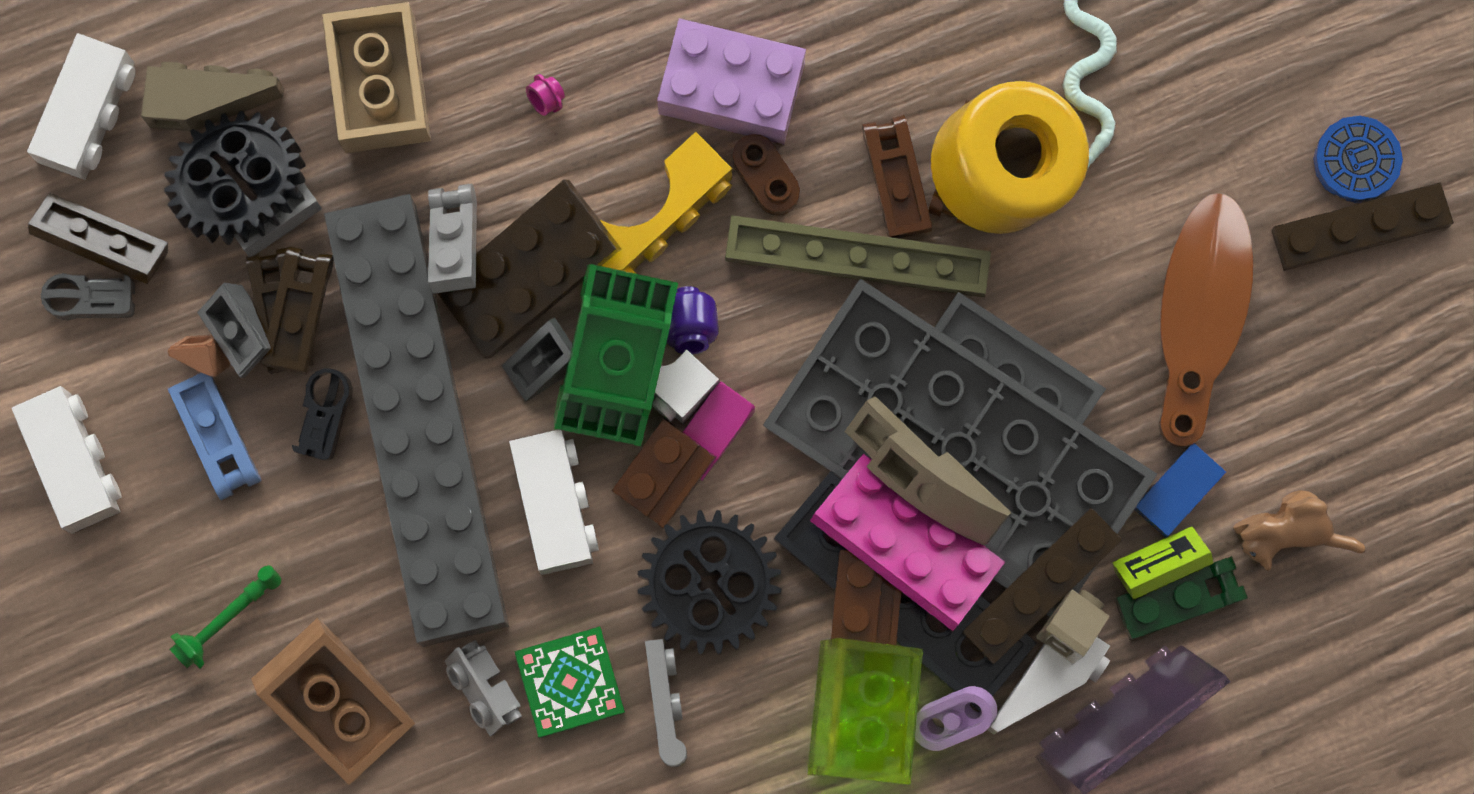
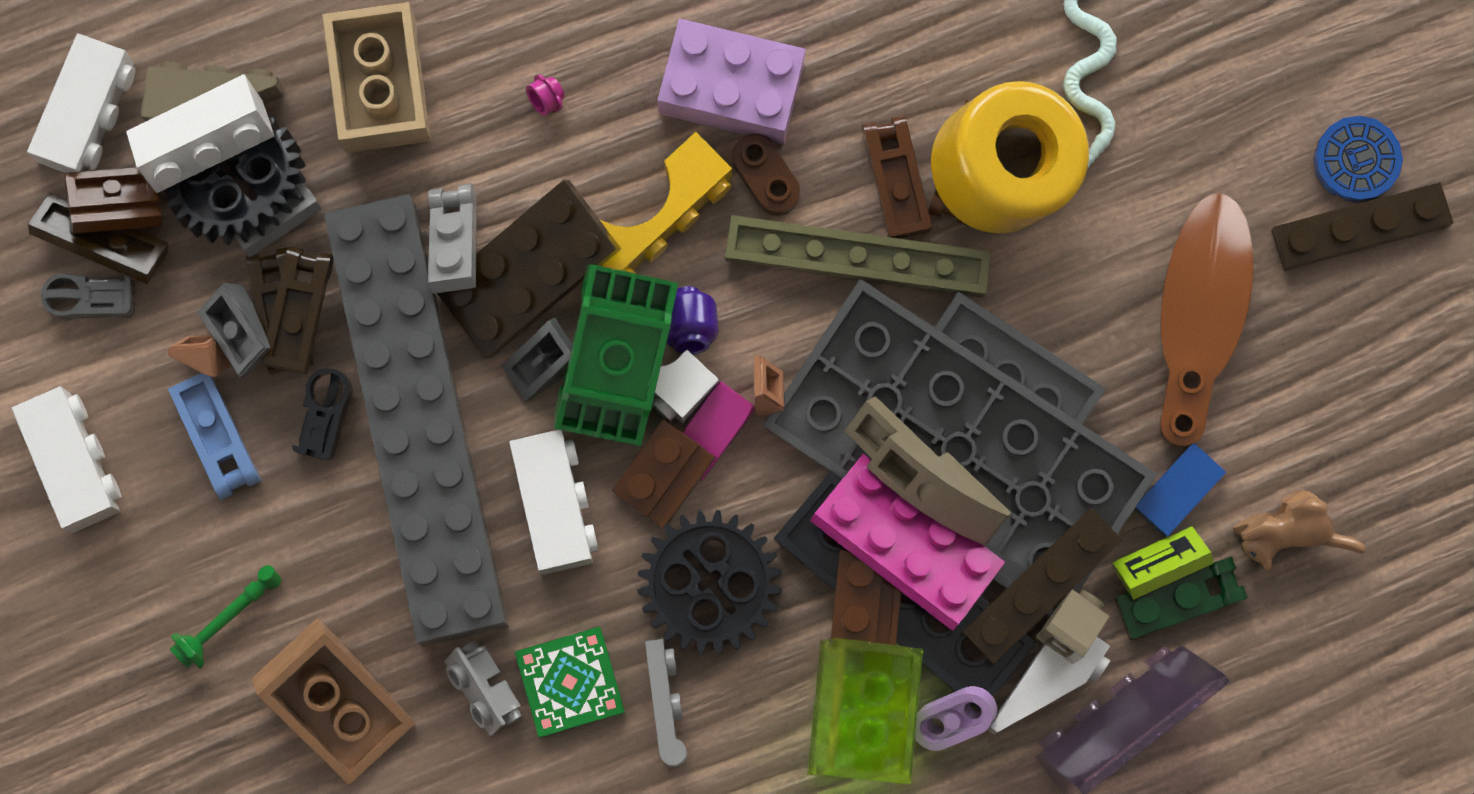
none -> reddish brown plate [65,167,162,234]
none -> white brick [126,74,274,193]
none -> nougat slope [754,355,784,417]

